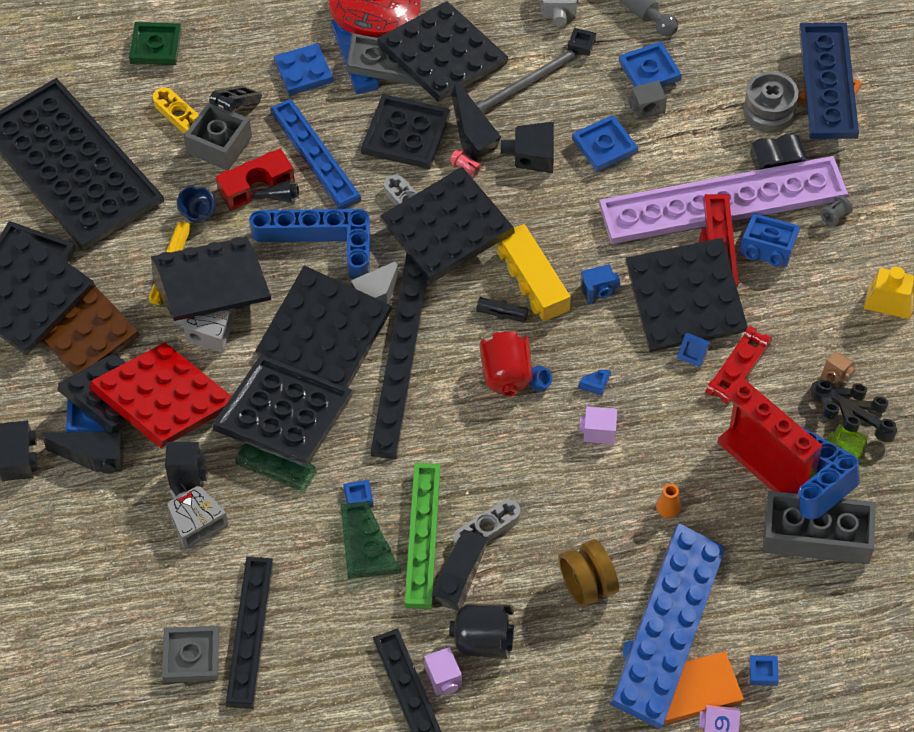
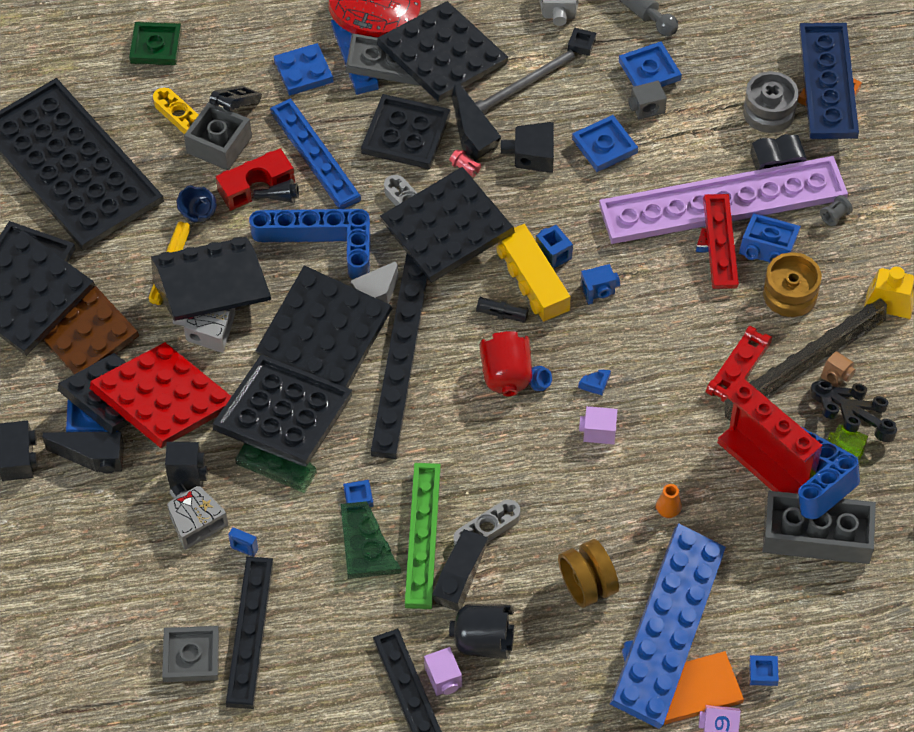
black plate [625,238,748,352] -> none
blue plate [677,333,711,367] -> none
none -> blue tile [228,527,258,557]
none -> blue brick [536,225,573,269]
none -> clear smoke plate [724,298,887,421]
none -> pearl gold wheel [763,252,822,317]

